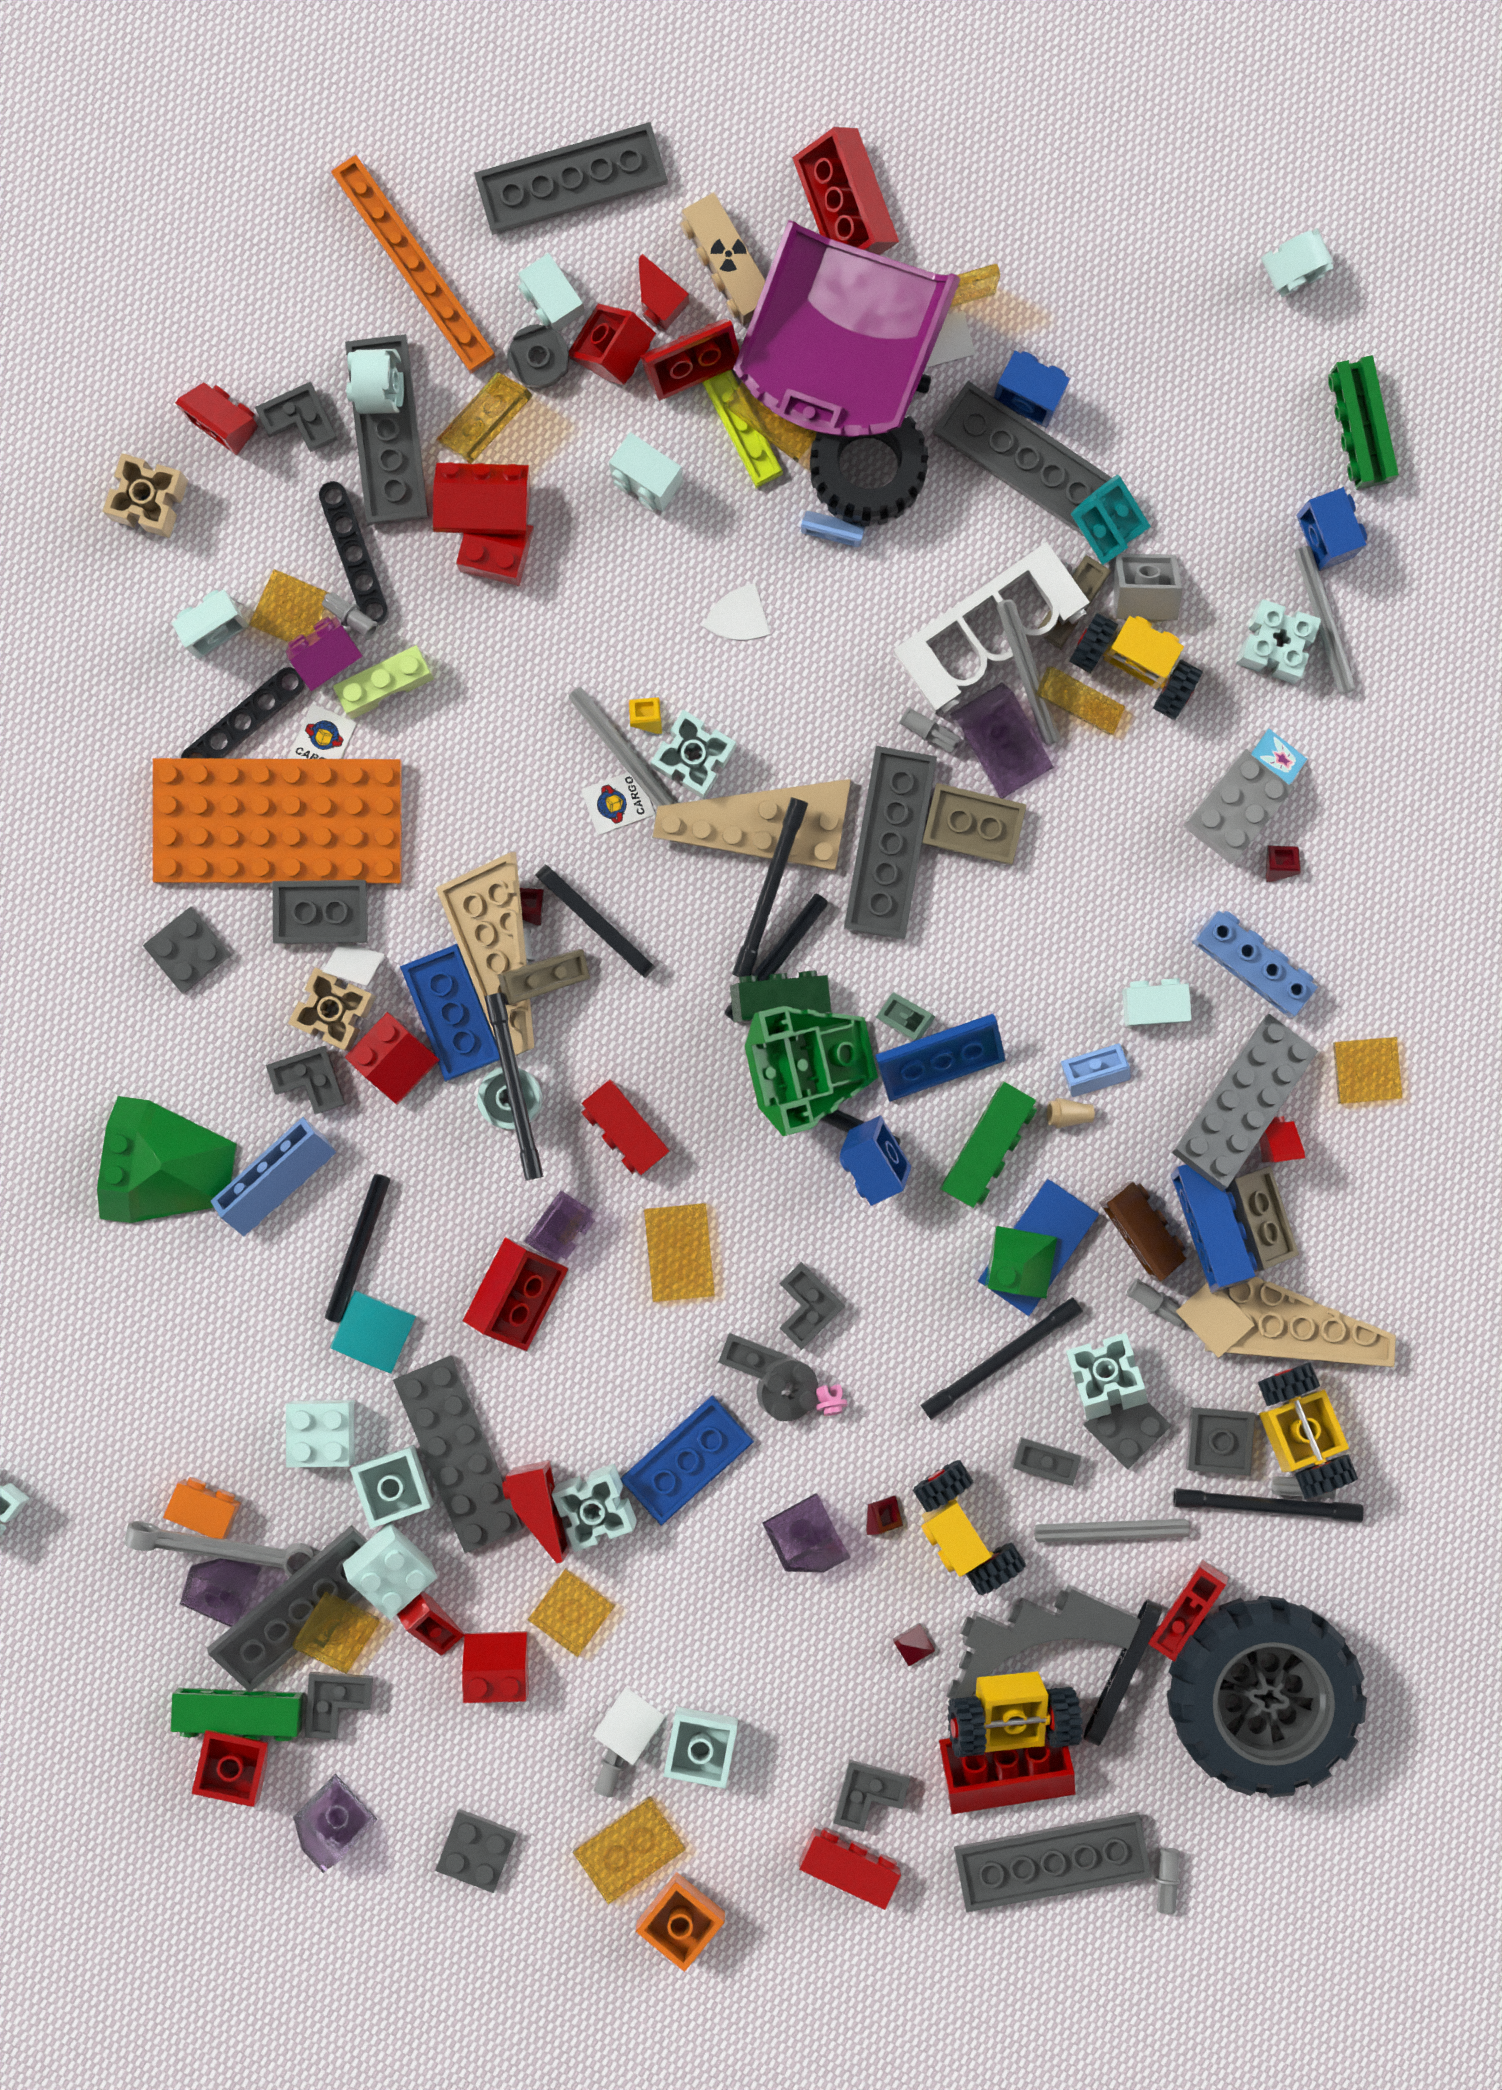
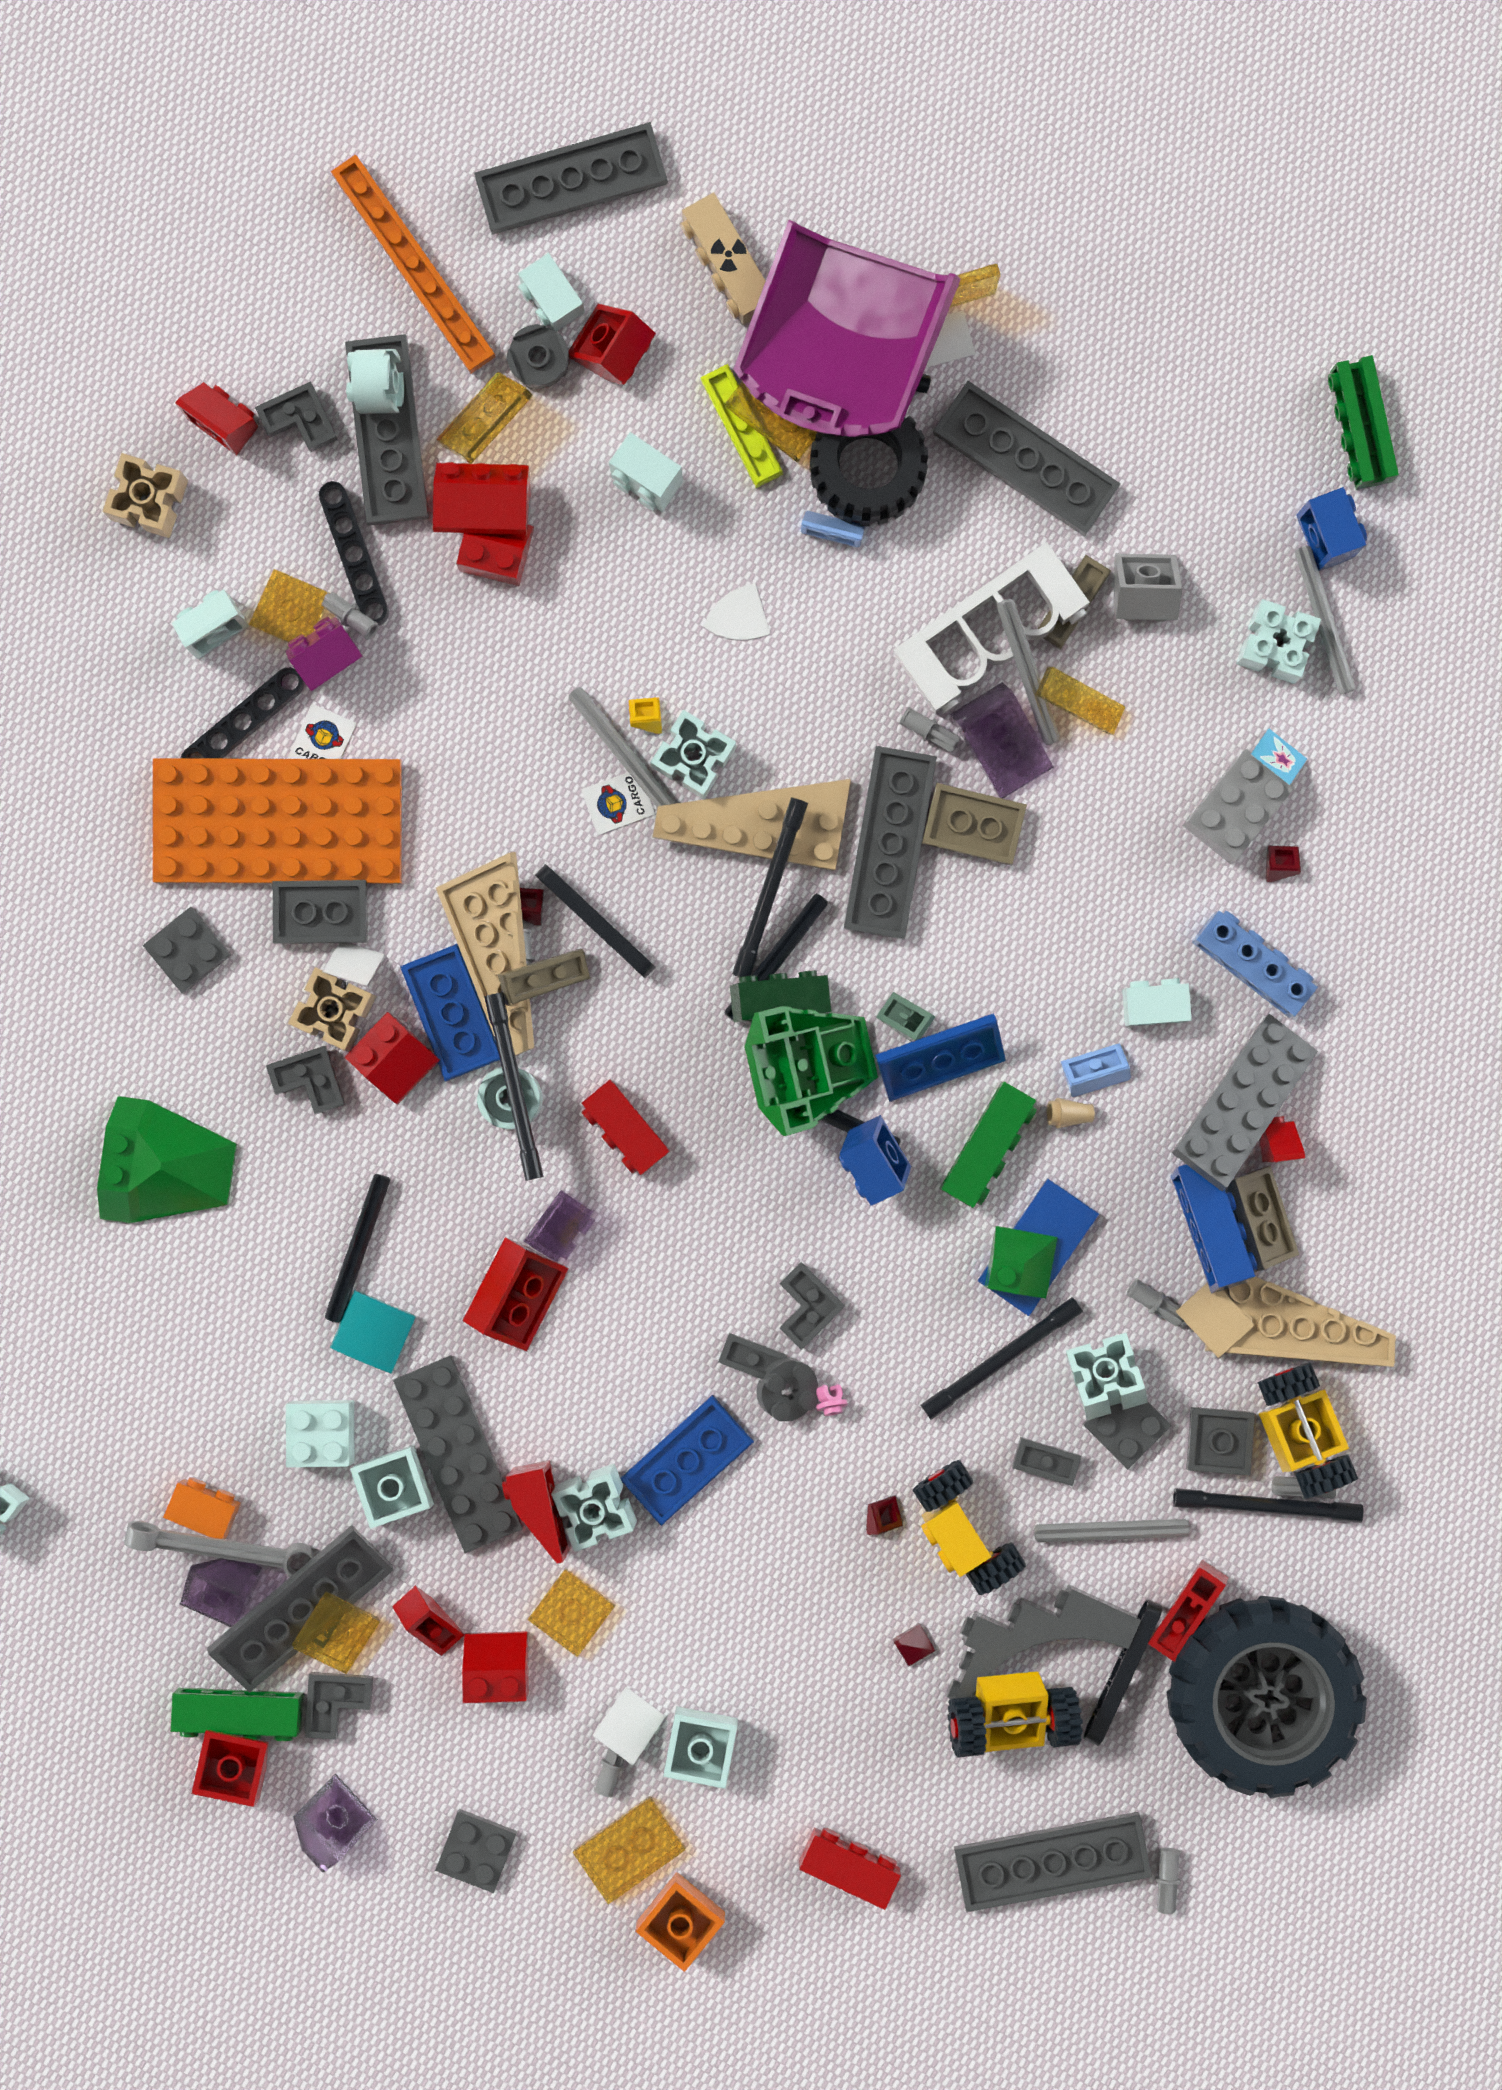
medium blue brick [211,1117,336,1237] -> none
yellowish green arch [333,645,434,720] -> none
light aqua brick [343,1522,437,1620] -> none
red slope [638,254,690,331] -> none
red slope [640,318,740,401] -> none
clear yellow tile [644,1203,715,1302] -> none
clear purple slope [762,1493,851,1573] -> none
red slope [792,127,899,255] -> none
dark grey plate [833,1759,910,1832] -> none
red slope [939,1732,1076,1815] -> none
blue brick [994,351,1071,428] -> none
brick [1069,613,1203,721] -> none
teal slope [1071,474,1151,565] -> none
reddish brown slope [1099,1181,1186,1282] -> none
light aqua brick [1261,228,1334,297] -> none
clear yellow tile [1333,1037,1403,1104] -> none

